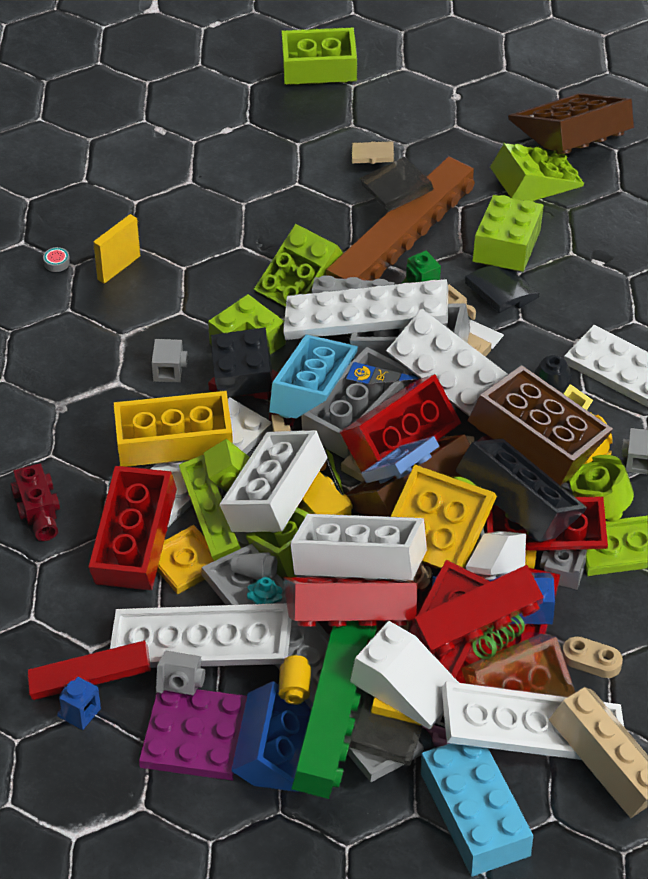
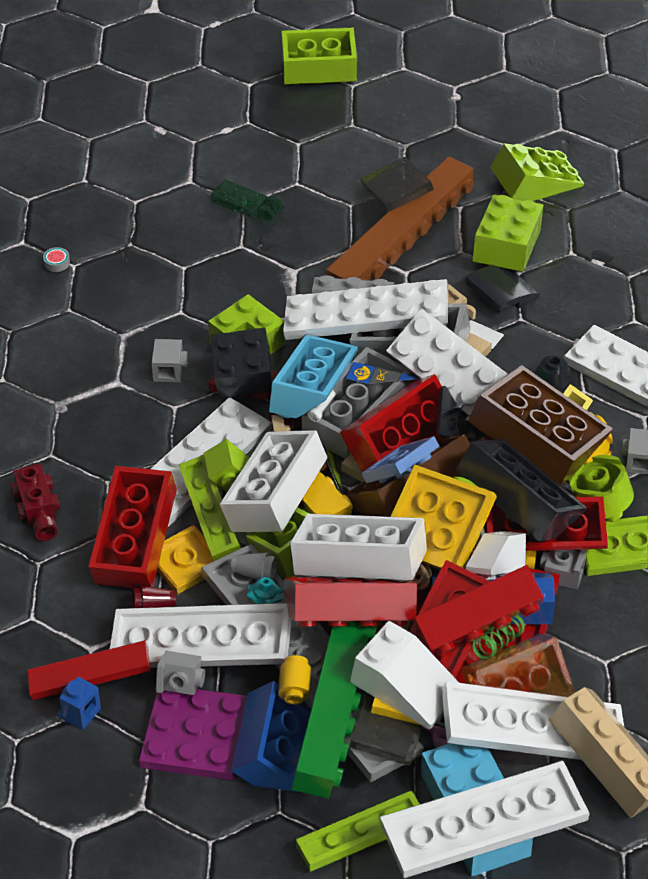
yellow tile [93,214,140,284] -> none
yellow brick [114,391,233,467] -> none
lime slope [254,224,344,307] -> none
tan piece [352,141,394,164] -> none
green window [401,250,441,284] -> none
reddish brown slope [508,93,634,154] -> none
tan plate [562,637,623,678] -> none
none -> dark red cone [132,585,176,609]
none -> clear green hinge [211,179,284,222]
none -> lime plate [296,791,420,872]
none -> white piece [307,390,336,422]
none -> white plate [380,761,589,878]
none -> black piece [436,386,476,440]

